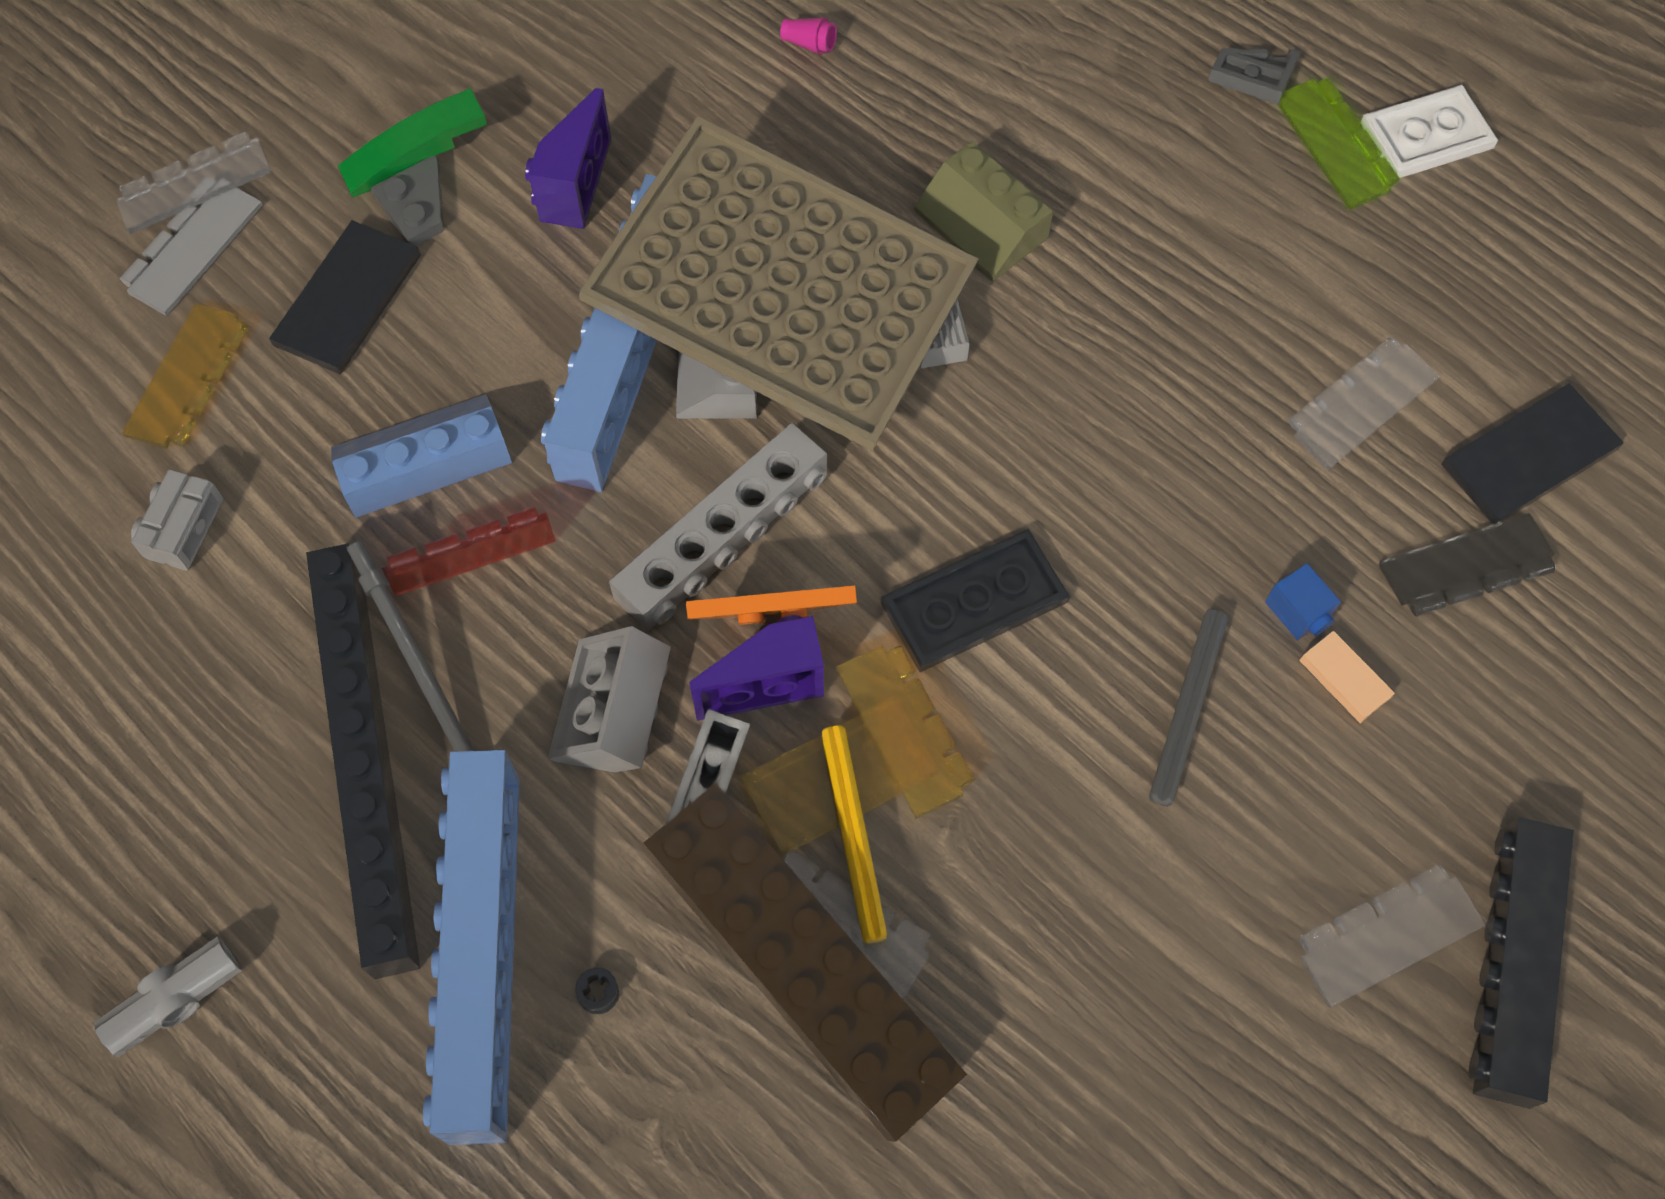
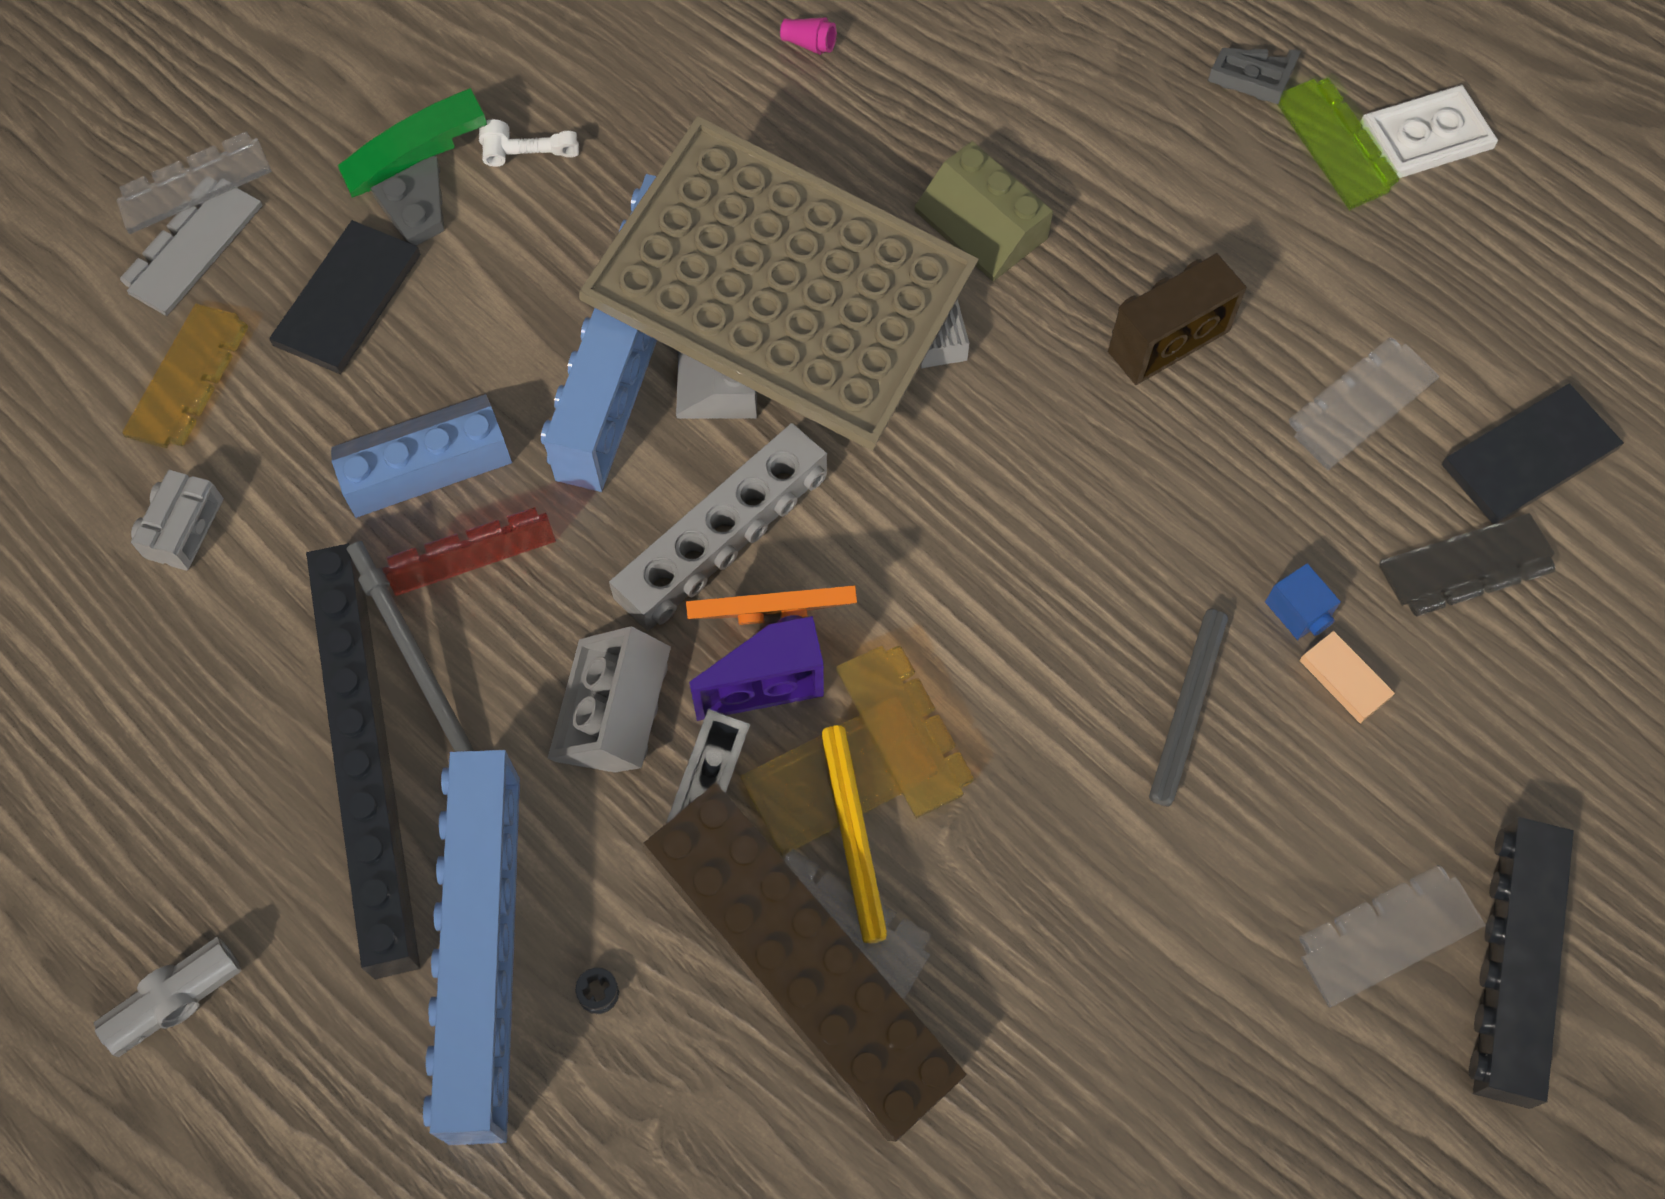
dark purple slope [525,88,612,229] -> none
black tile [881,529,1070,672] -> none
none -> white brick [479,119,579,167]
none -> dark brown brick [1108,253,1247,386]

